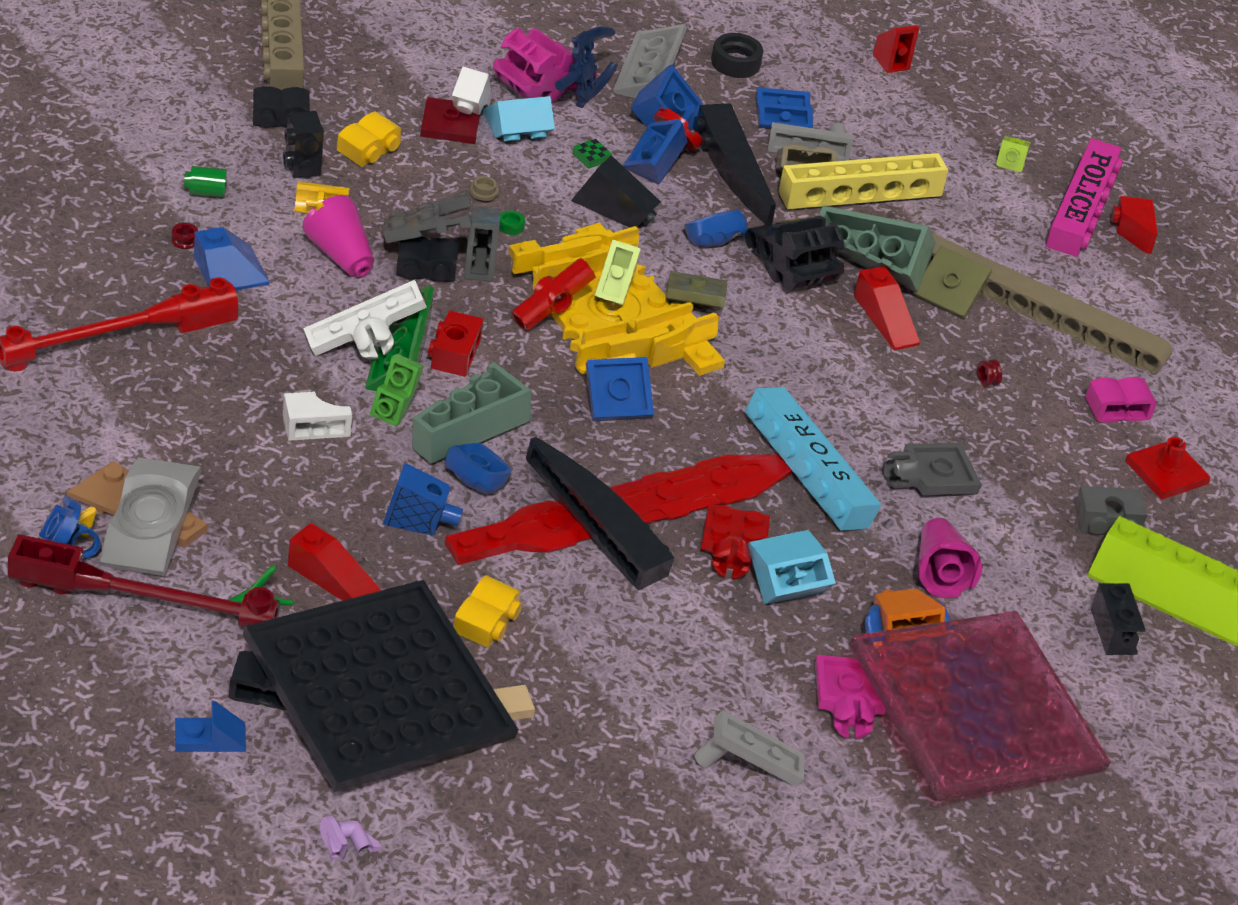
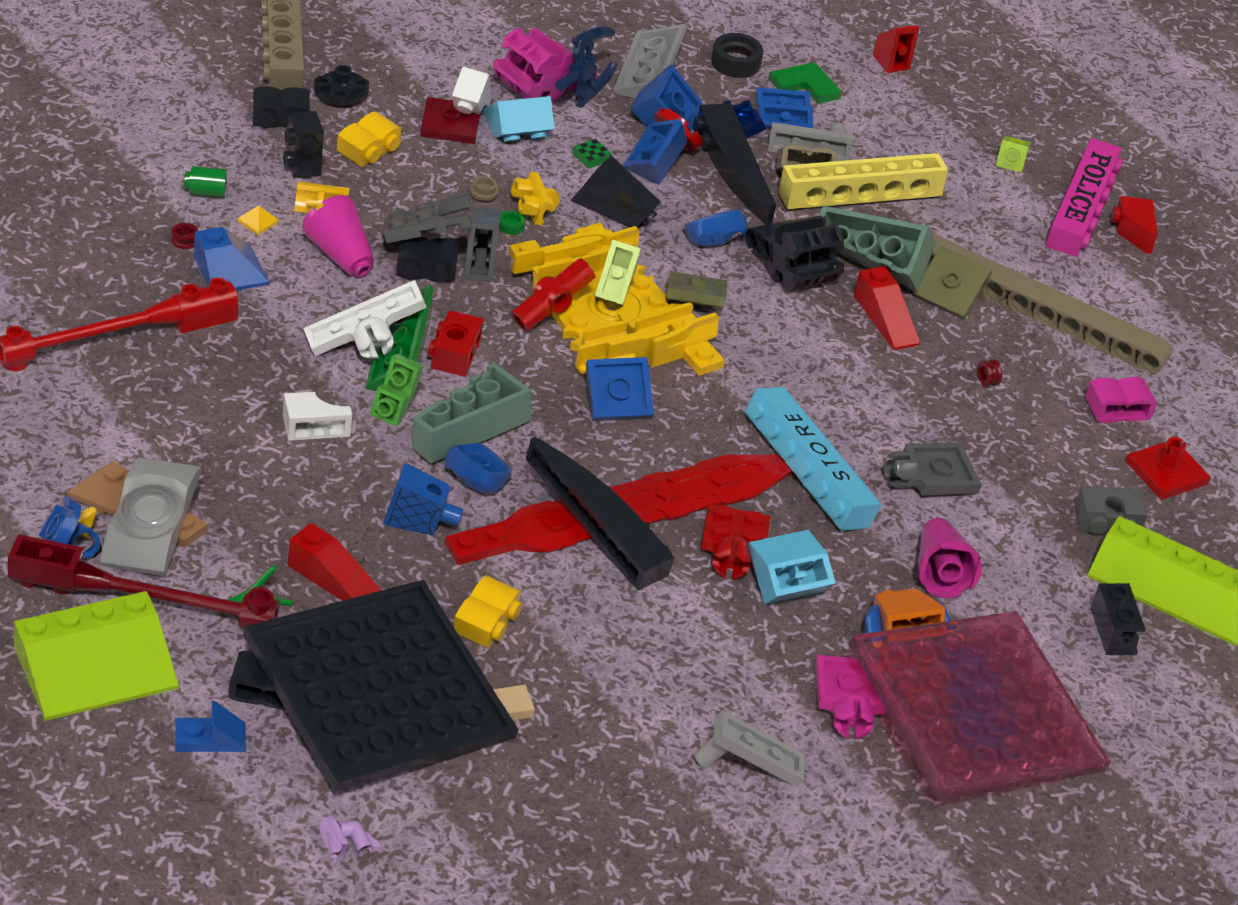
none -> lime slope [14,591,179,721]
none -> yellow slope [237,206,279,235]
none -> black dish [314,65,369,106]
none -> yellow hips [511,171,561,225]
none -> clear blue slope [722,100,766,138]
none -> green tile [769,62,842,104]

